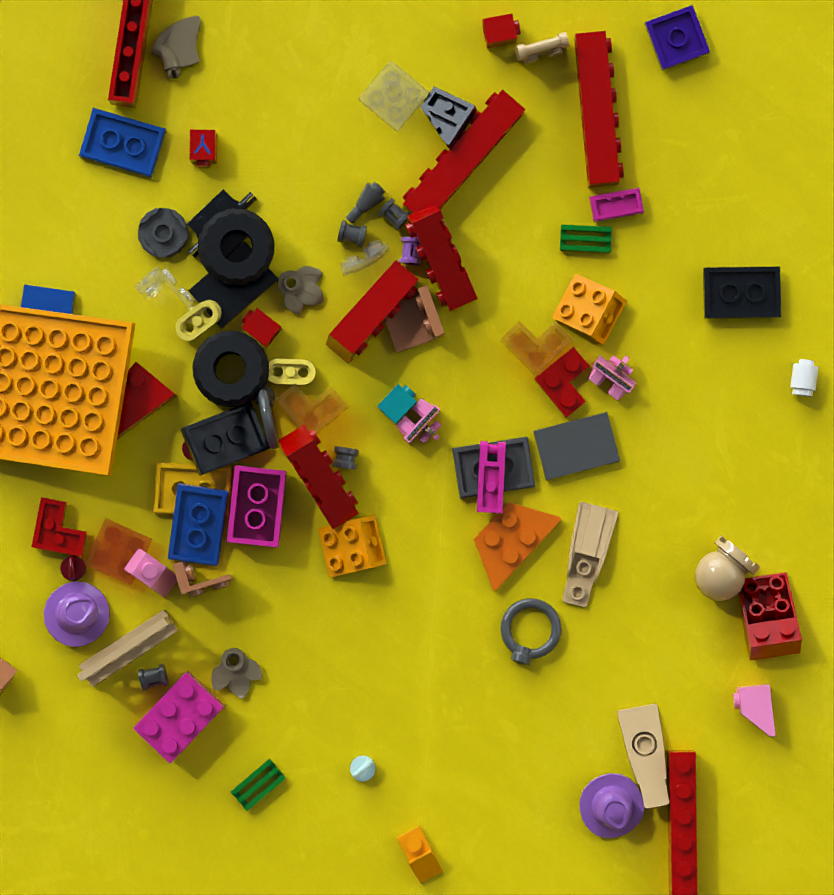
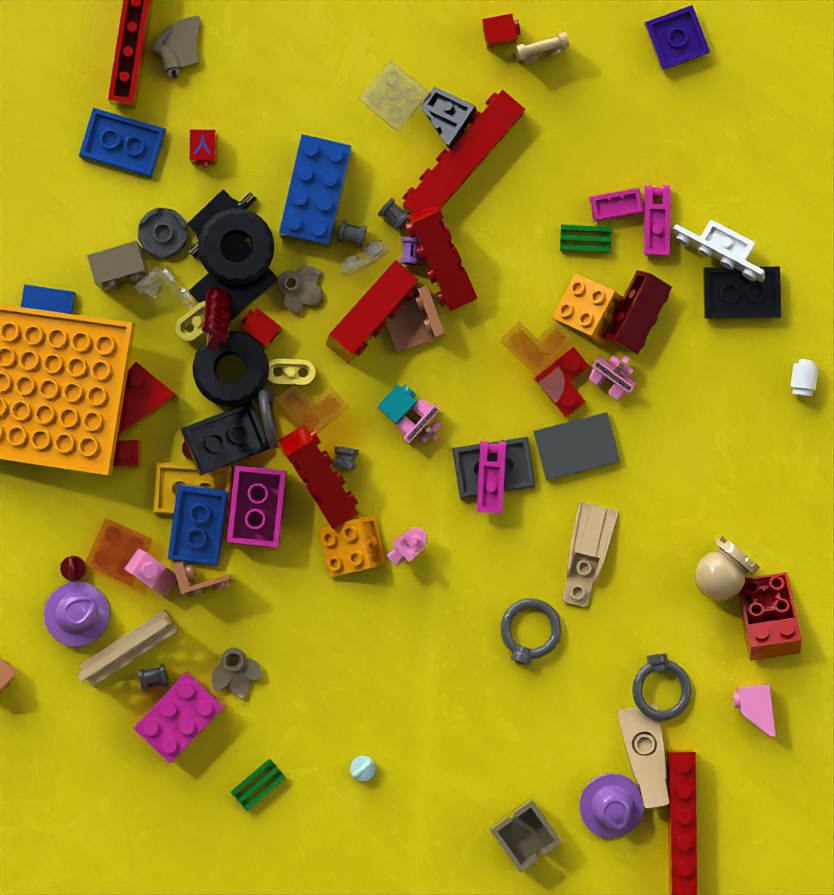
red plate [31,497,87,557] -> none
dark grey cone [346,181,386,224] -> none
light orange slope [397,826,443,883] -> none
orange wing [474,502,562,591] -> none
red brick [574,31,624,188] -> none
none -> dark tan piece [87,241,150,292]
none -> red brick [113,440,142,468]
none -> dark red bracket [202,286,232,352]
none -> blue brick [279,134,352,248]
none -> bright pink hips [387,527,428,566]
none -> dark tan piece [490,798,562,873]
none -> clear tile [539,366,565,402]
none -> dark red brick [603,270,672,354]
none -> dark grey piece [632,653,692,721]
none -> dark pink plate [643,185,671,256]
none -> white bracket [673,220,765,282]

